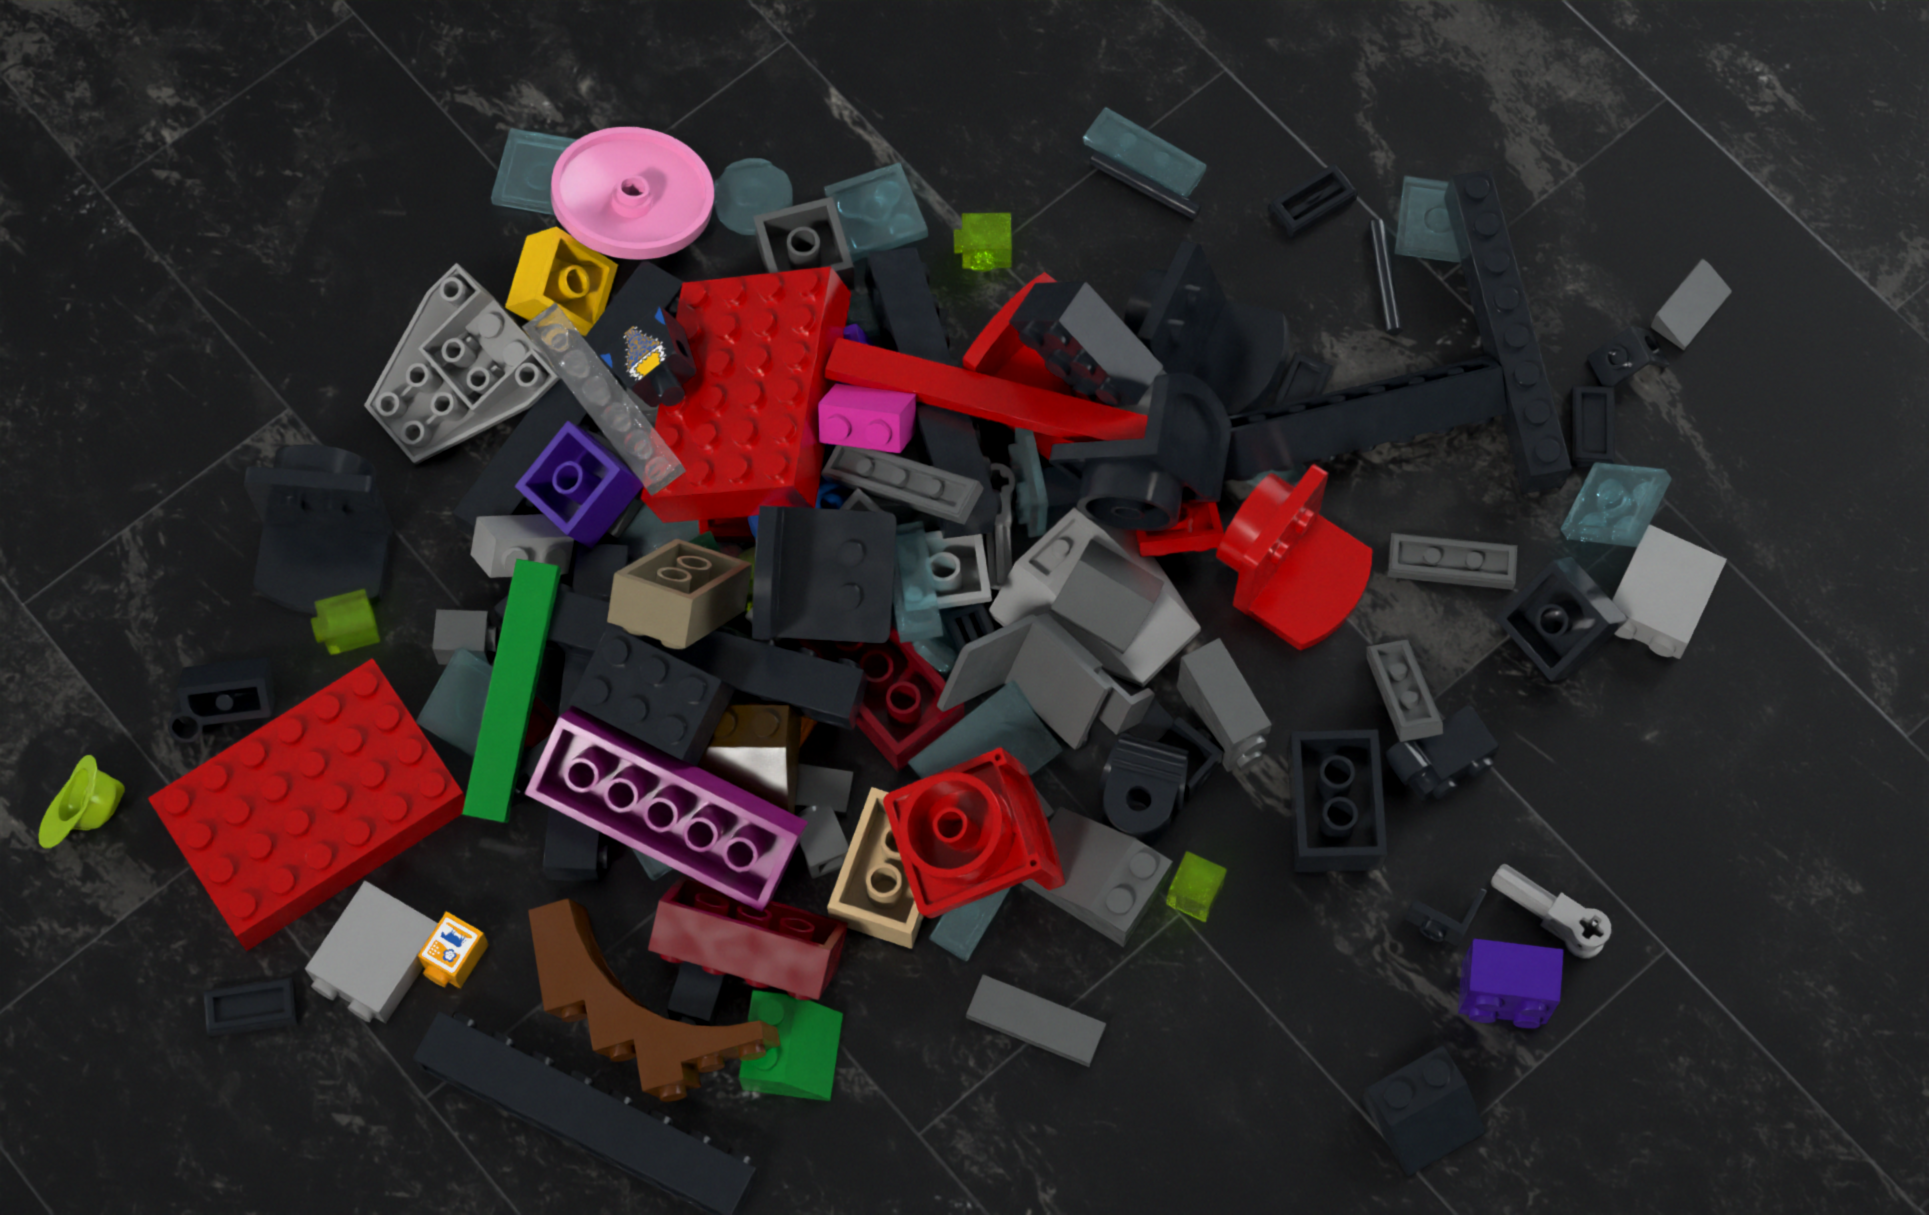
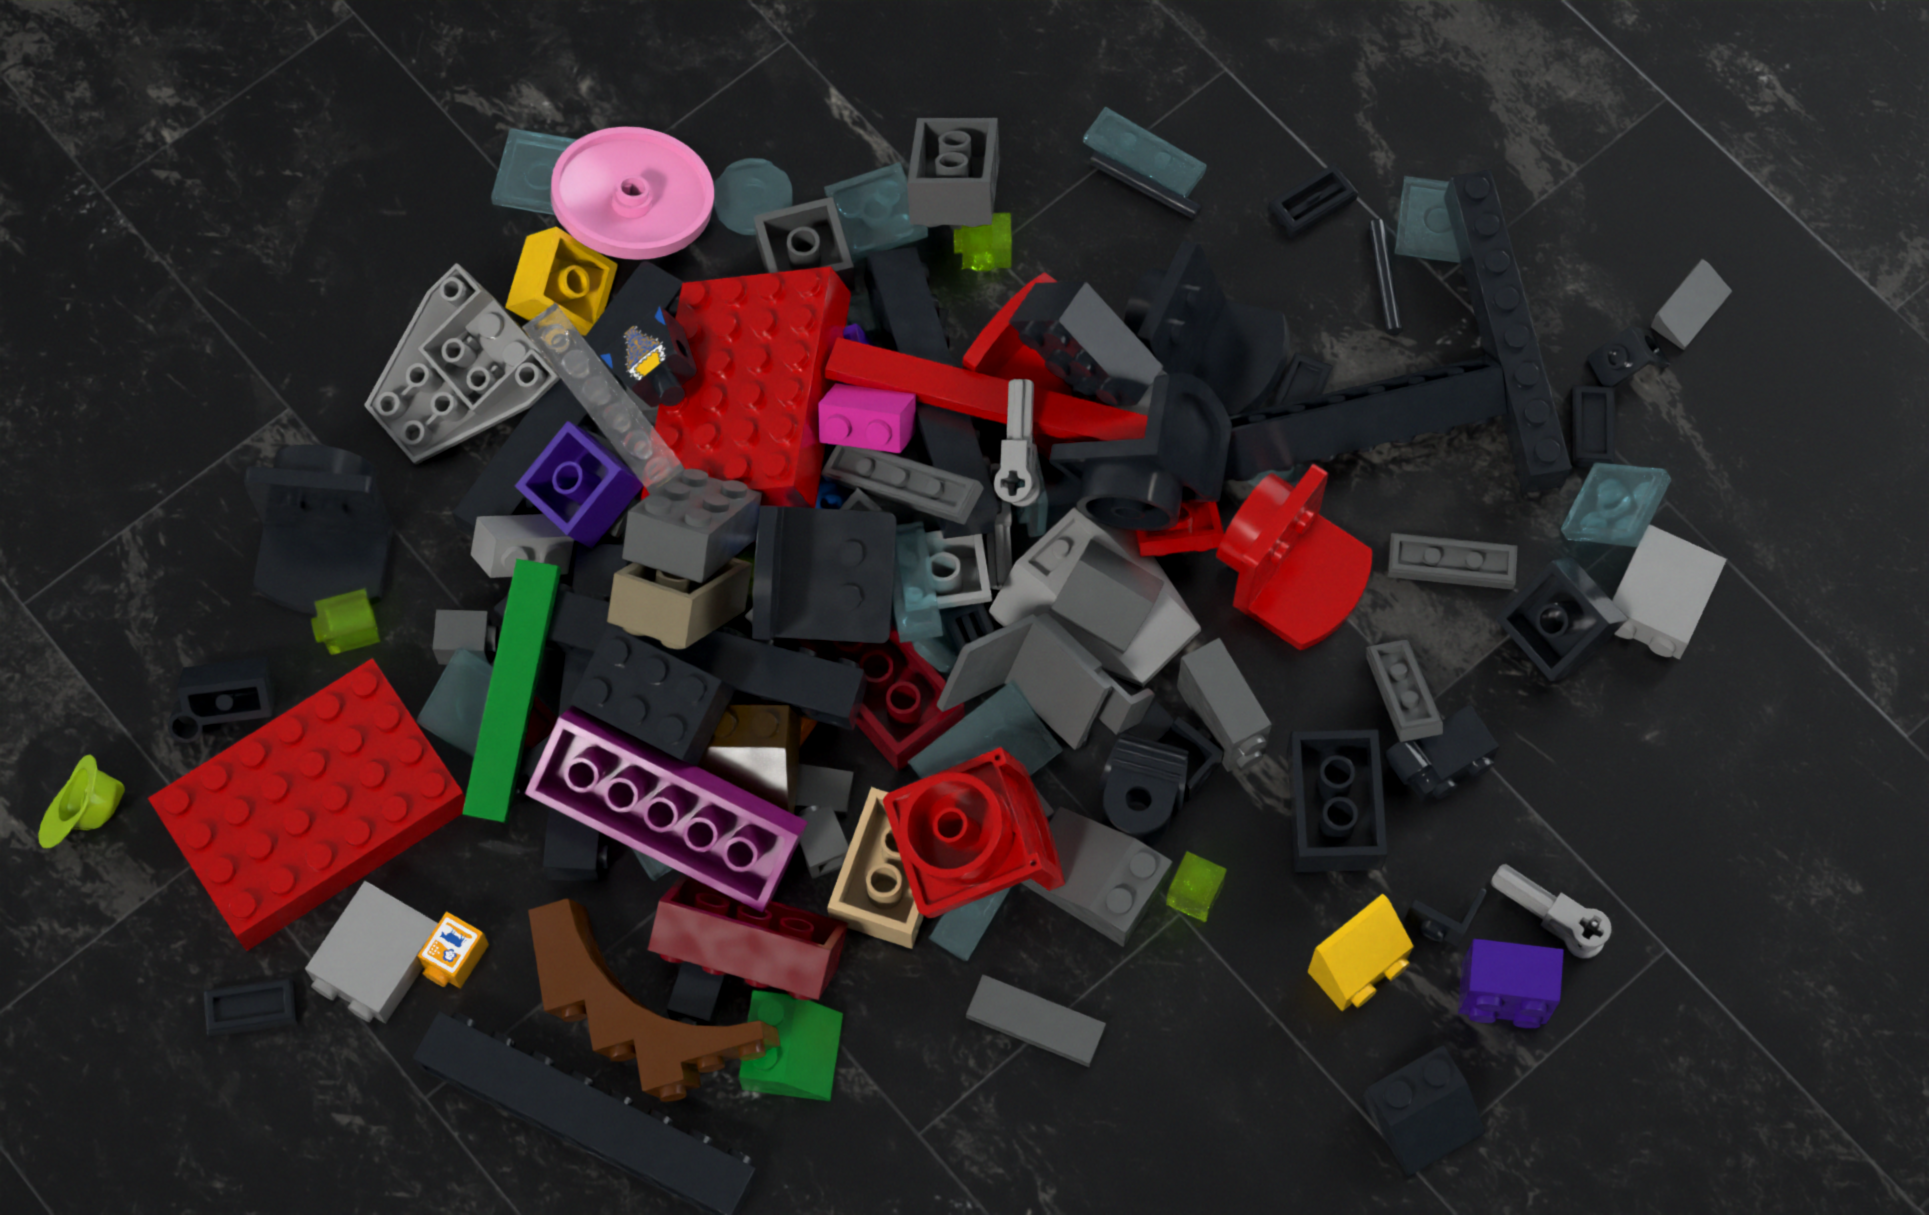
none -> dark grey brick [622,469,762,583]
none -> dark grey brick [907,118,999,227]
none -> light grey connector [994,379,1042,507]
none -> yellow slope [1308,894,1413,1011]

